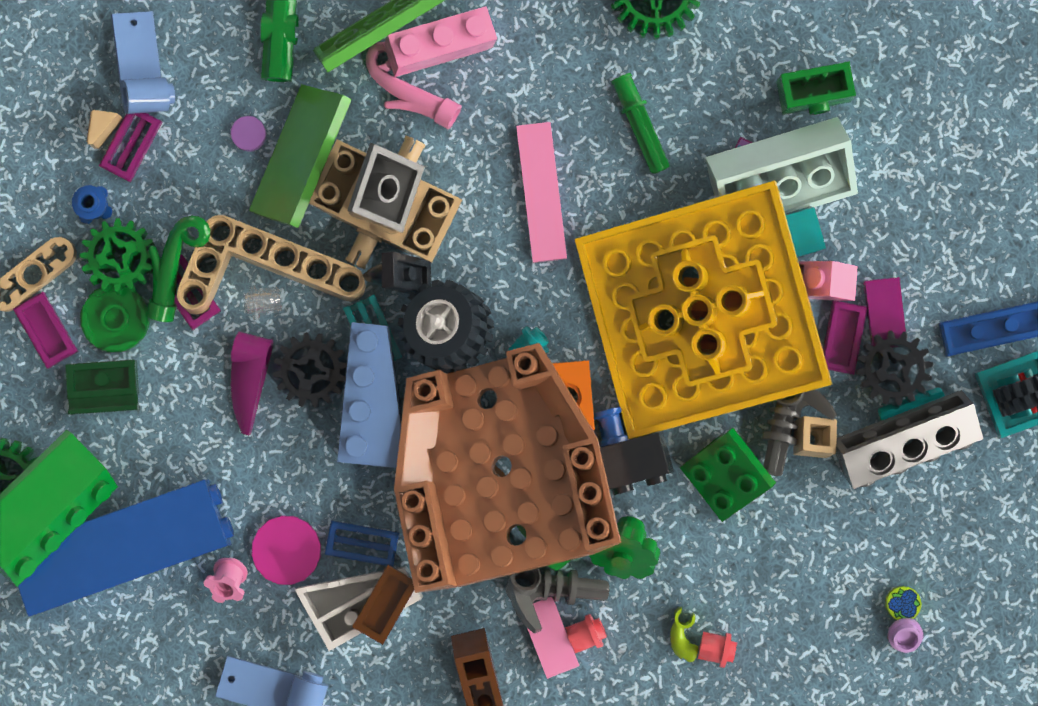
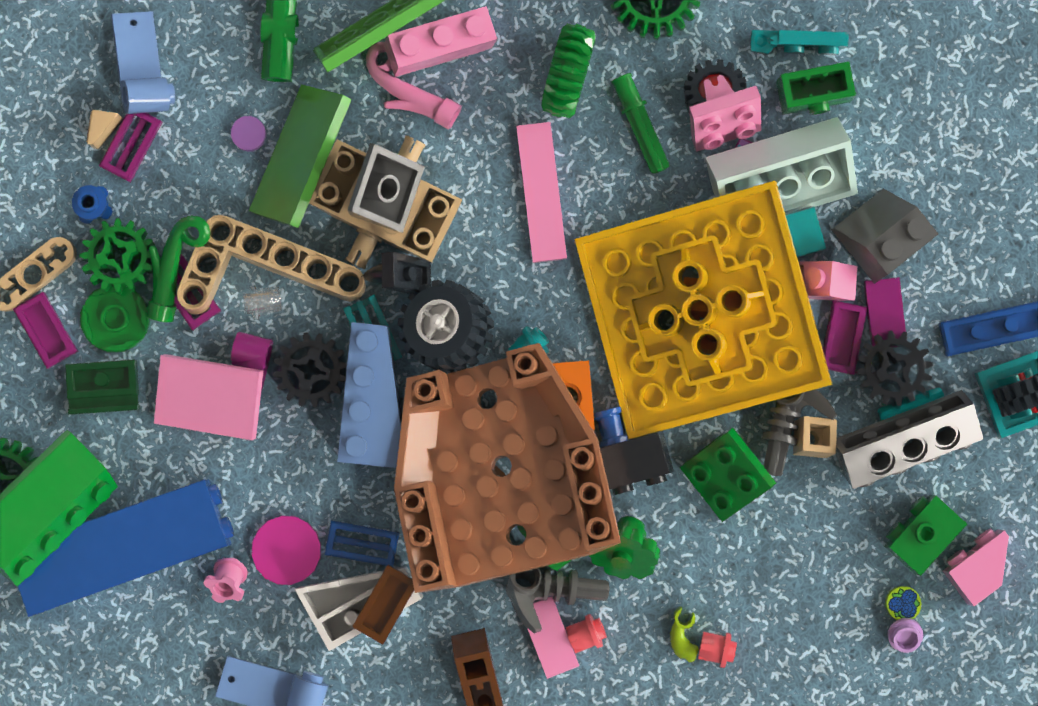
none -> bright pink tile [154,354,263,440]
none -> green gear [541,23,596,118]
none -> bright pink plate [684,59,761,152]
none -> teal hinge [750,30,849,55]
none -> dark grey slope [831,188,938,284]
none -> green brick [884,495,967,576]
none -> bright pink slope [943,528,1009,606]

